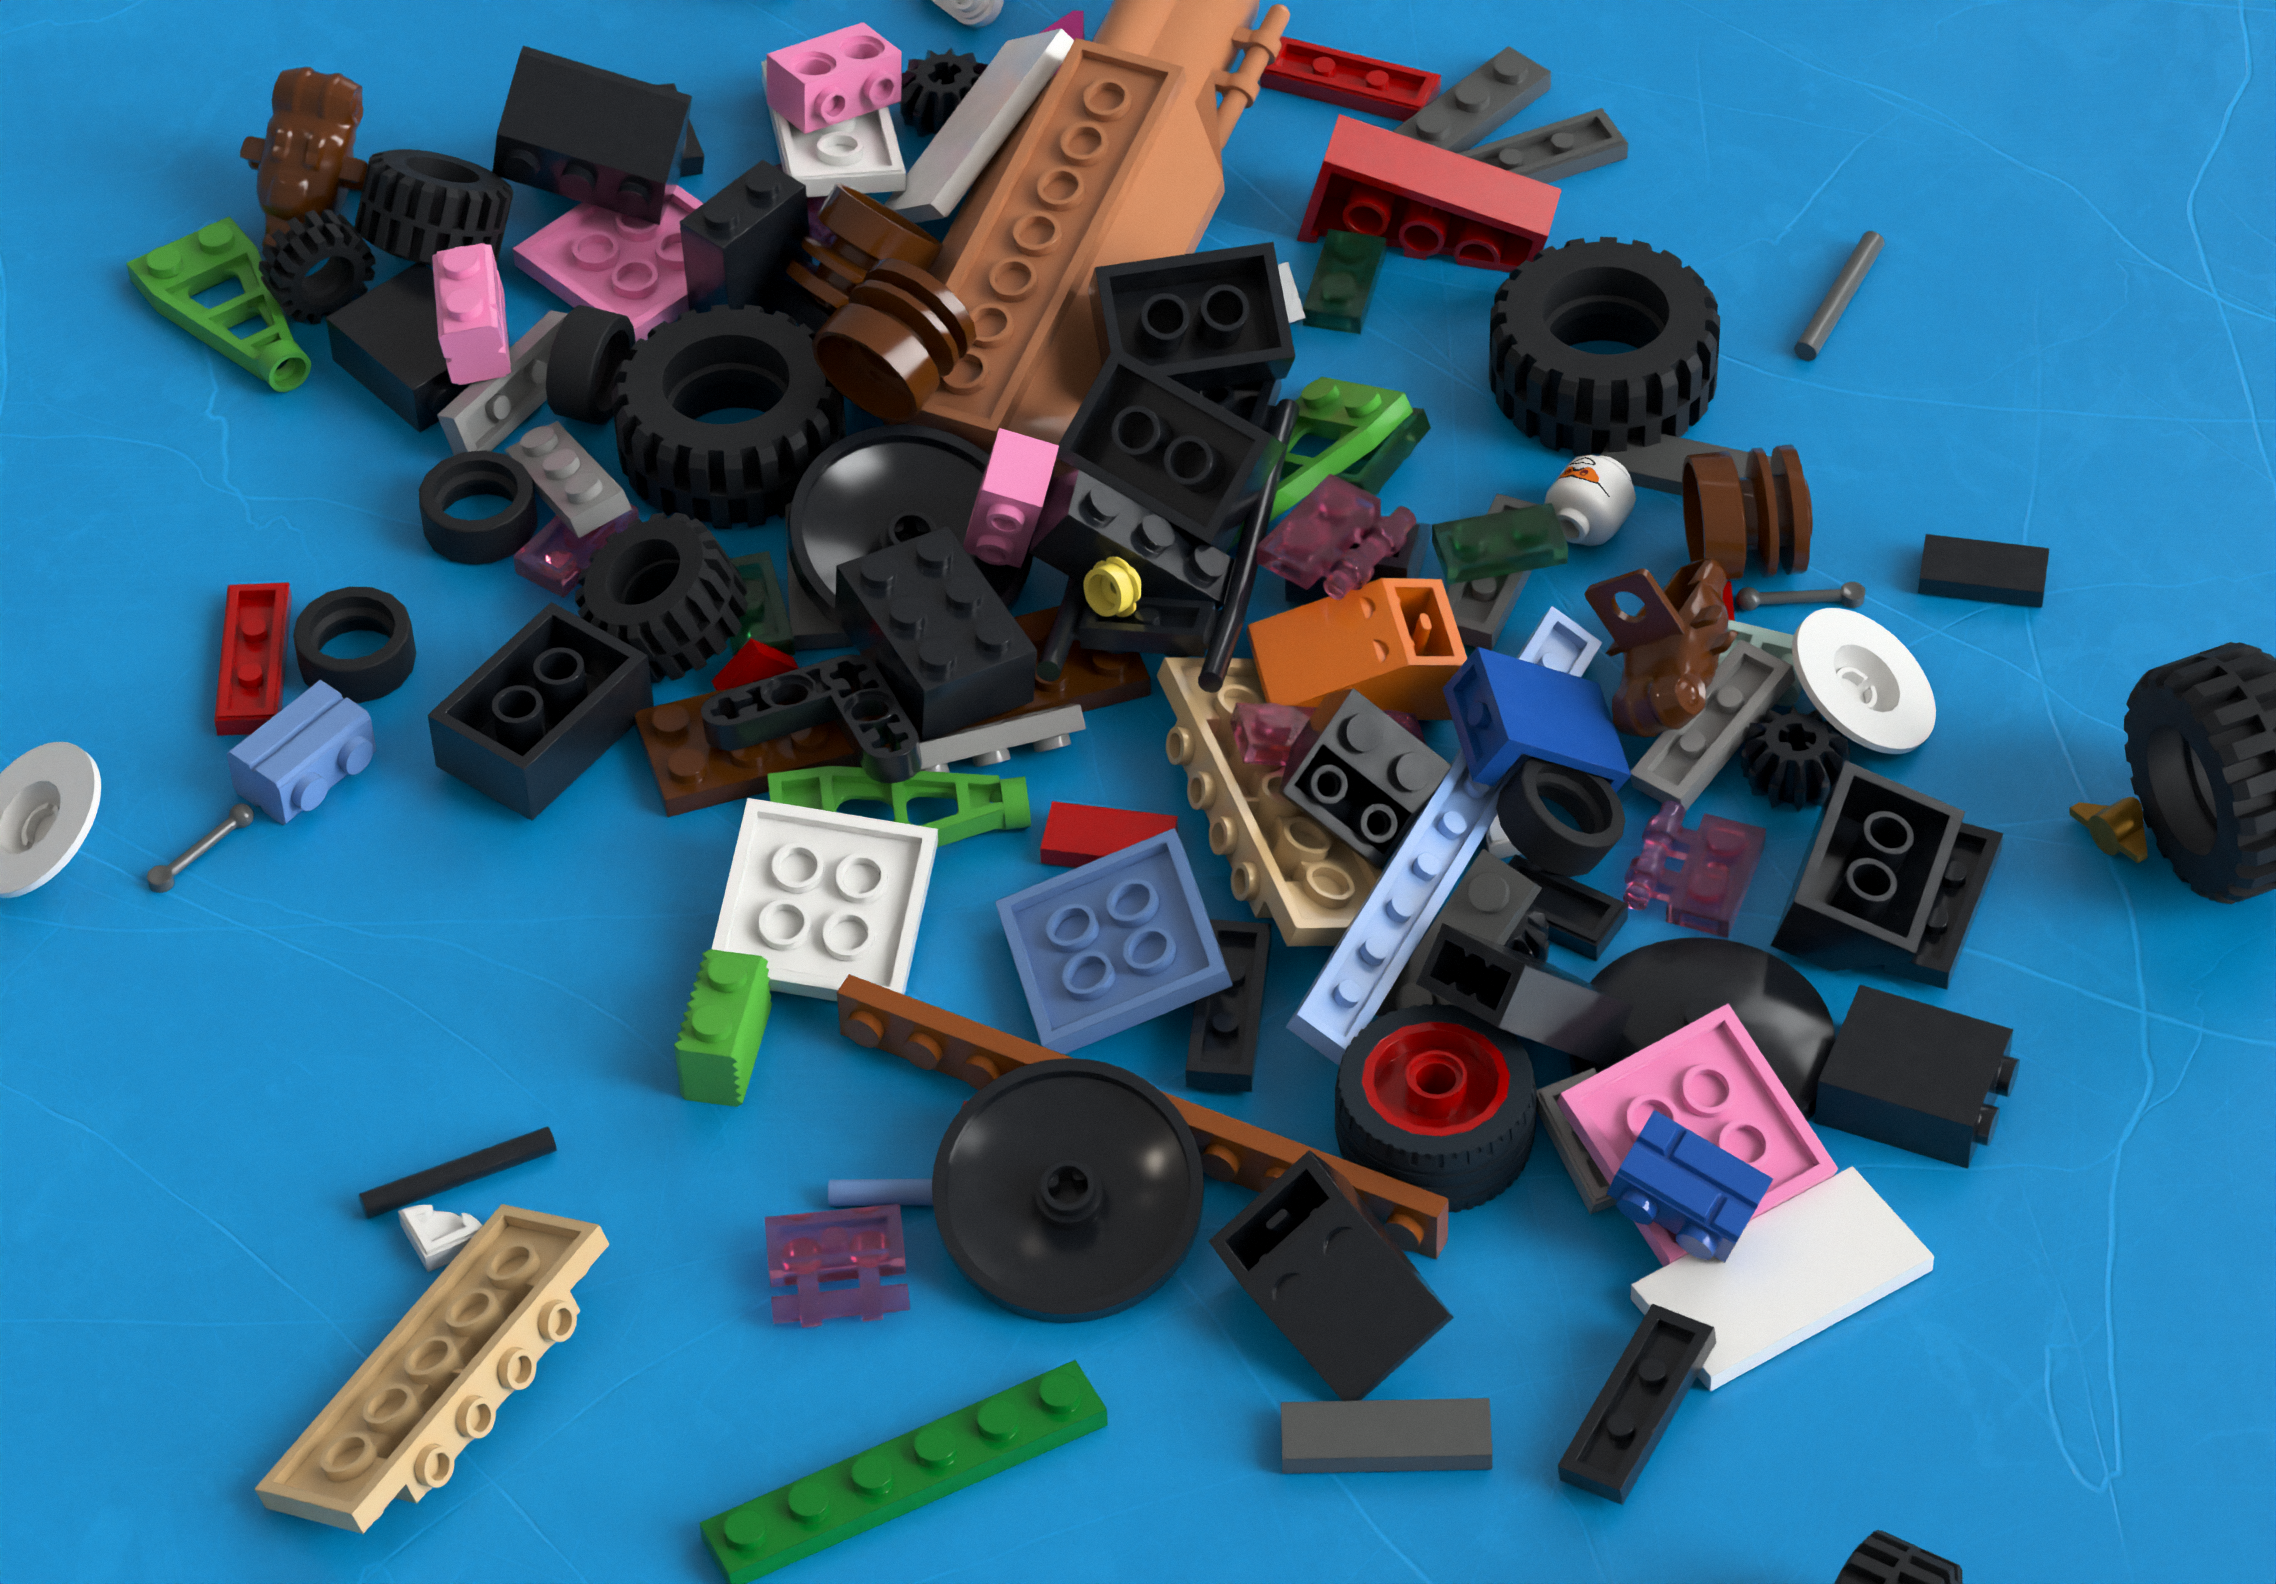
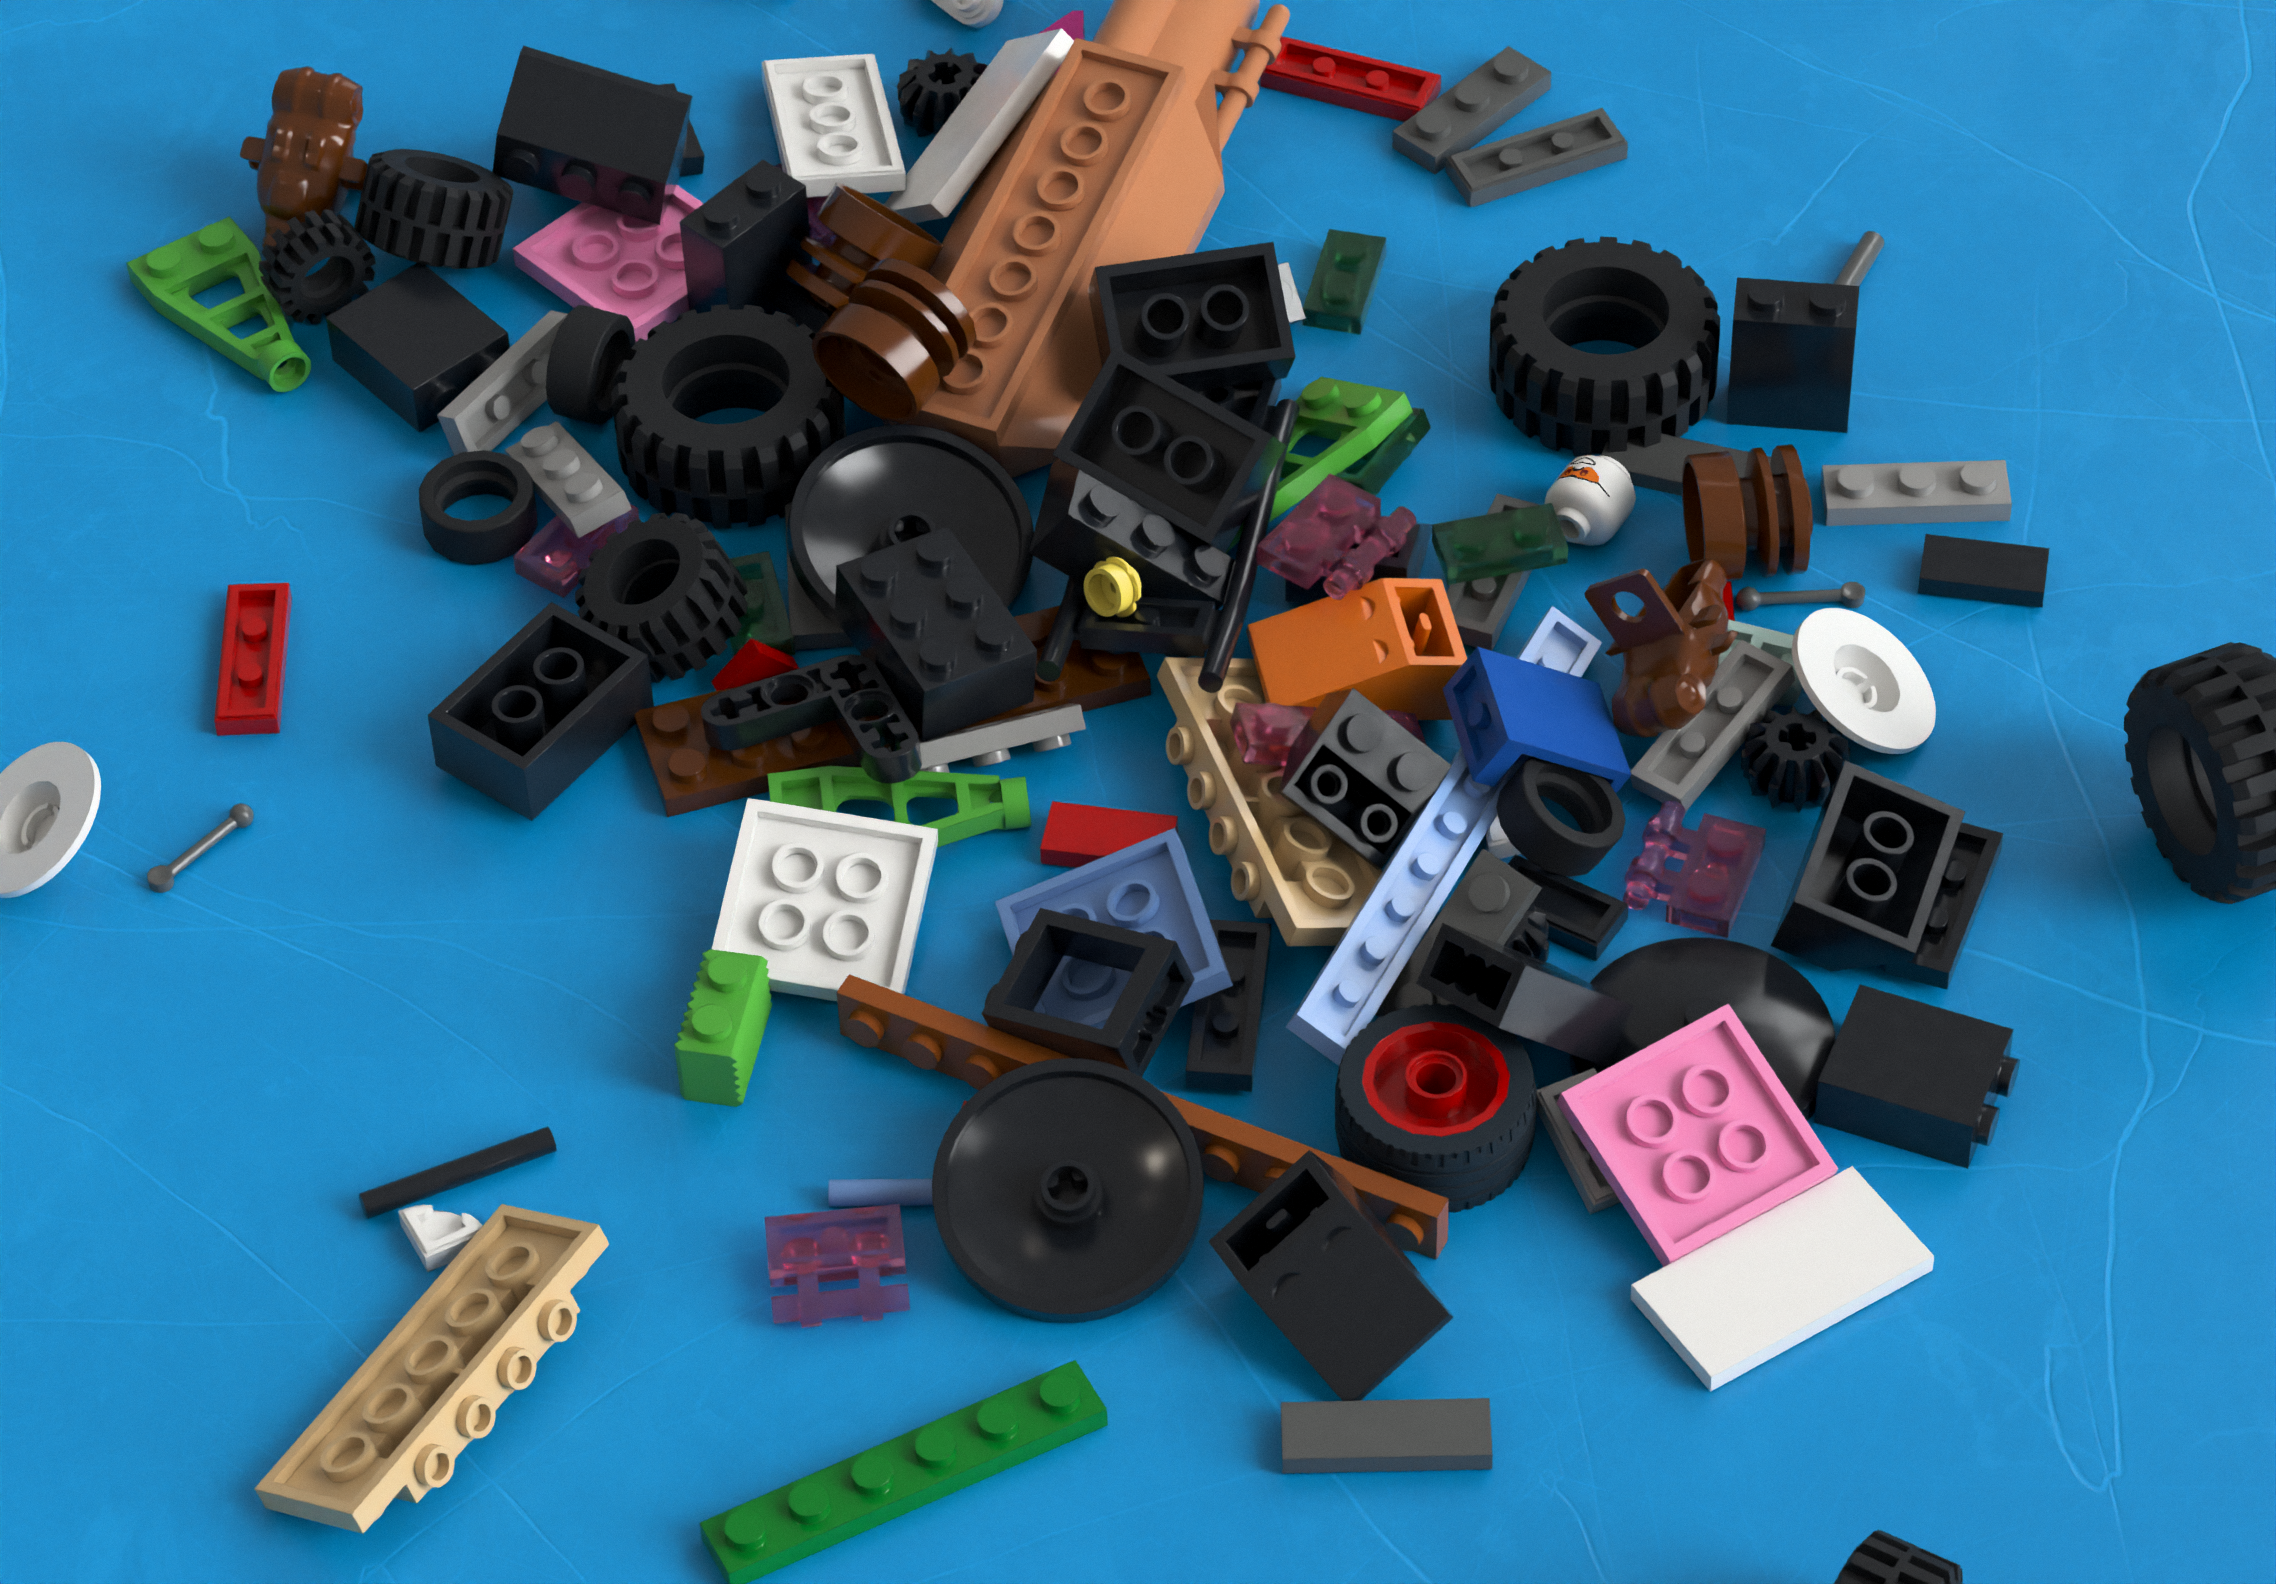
medium blue brick [226,679,377,825] -> none
black tyre [293,586,416,703] -> none
bright pink brick [432,243,511,385] -> none
bright pink brick [767,22,902,134] -> none
bright pink brick [963,428,1059,568] -> none
red wedge [1296,114,1562,273] -> none
black plate [1558,1303,1716,1505] -> none
blue brick [1606,1110,1773,1263] -> none
pearl gold piece [2069,797,2148,863] -> none
none -> black window [982,908,1195,1078]
none -> black brick [1726,277,1859,433]
none -> light grey plate [1821,460,2012,526]

